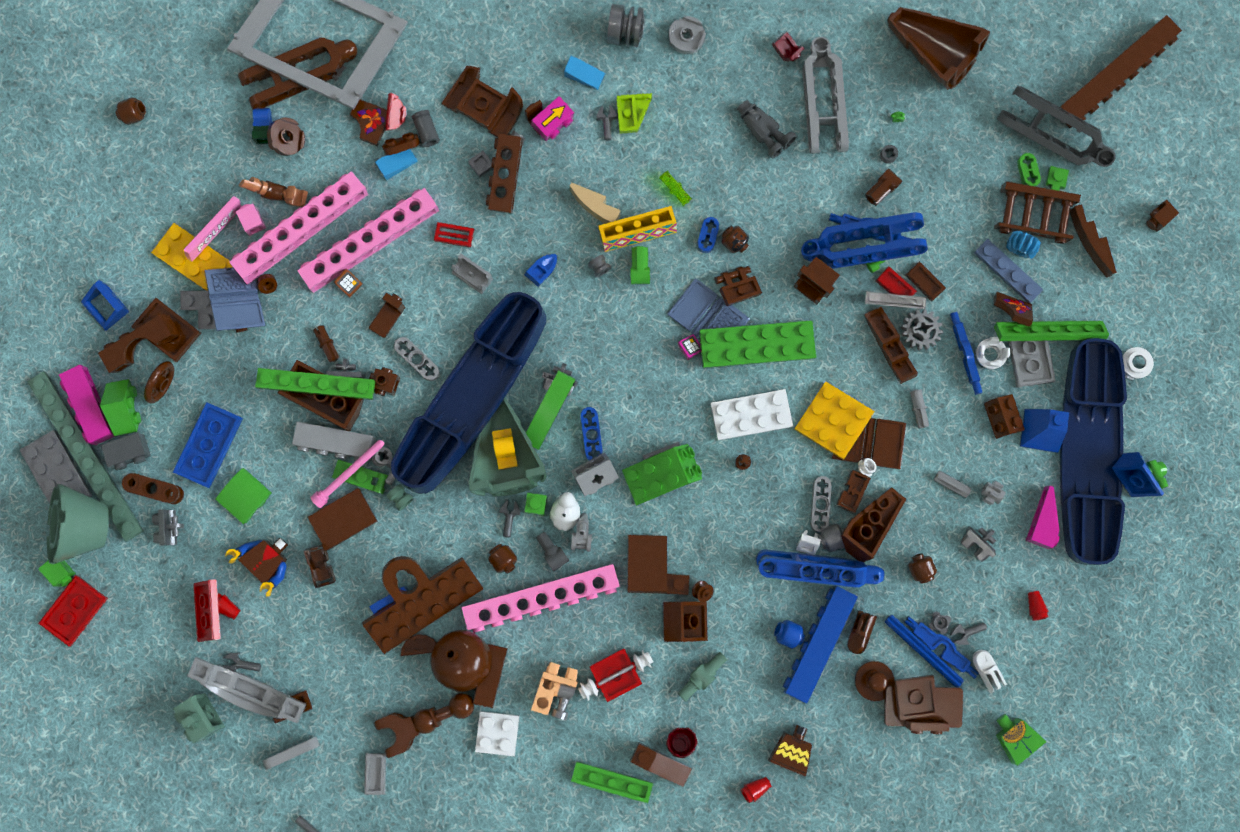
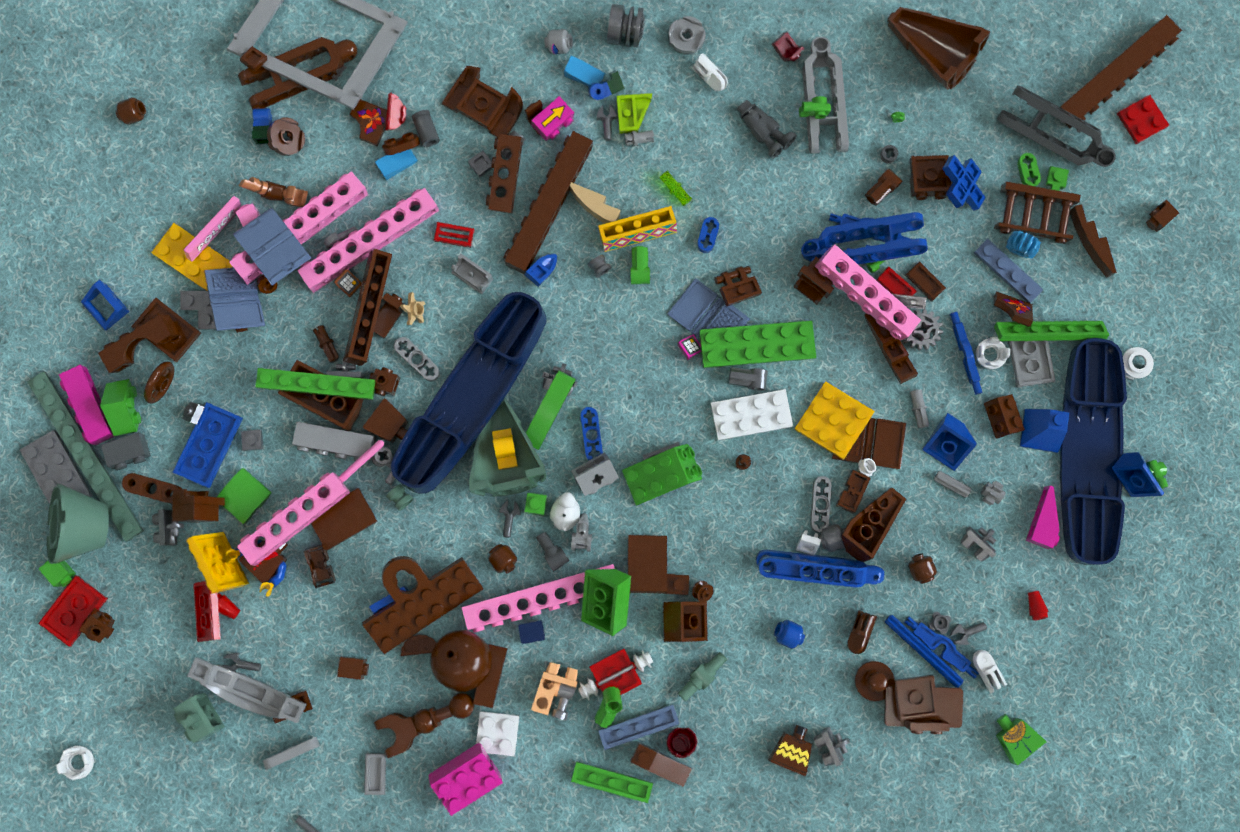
bright green plate [332,459,388,494] -> none
reddish brown head [721,225,749,253] -> none
red cone [741,776,772,803] -> none
blue brick [783,586,858,704] -> none
none -> white piece [56,746,94,780]
none -> reddish brown brick [79,608,115,643]
none -> reddish brown plate [172,489,225,523]
none -> flat silver plate [182,401,205,425]
none -> yellow plate [186,532,249,594]
none -> sand blue piece [233,207,311,285]
none -> bright pink brick [237,472,350,566]
none -> reddish brown tile [240,46,268,72]
none -> flat silver plate [241,430,263,451]
none -> flat silver bar [324,227,357,249]
none -> reddish brown brick [337,656,369,680]
none -> reddish brown brick [343,249,392,366]
none -> reddish brown torso [362,398,409,443]
none -> tan animal [400,292,425,325]
none -> dark pink piece [428,742,503,816]
none -> reddish brown brick [503,131,593,274]
none -> dark blue panel [518,620,546,645]
none -> light grey head [544,29,573,54]
none -> bright green slope [581,569,631,636]
none -> leg [588,71,625,100]
none -> bright green piece [594,687,622,728]
none -> sand blue plate [598,704,680,750]
none -> light grey pin [624,130,654,146]
none -> white arm [692,54,728,91]
none -> flat silver piece [729,367,768,391]
none -> bright green plate [799,96,831,119]
none -> flat silver hips [814,727,850,767]
none -> bright pink brick [815,245,921,341]
none -> reddish brown plate [910,155,951,200]
none -> blue slope [922,413,977,471]
none -> blue plate [942,155,986,211]
none -> red plate [1117,95,1170,145]

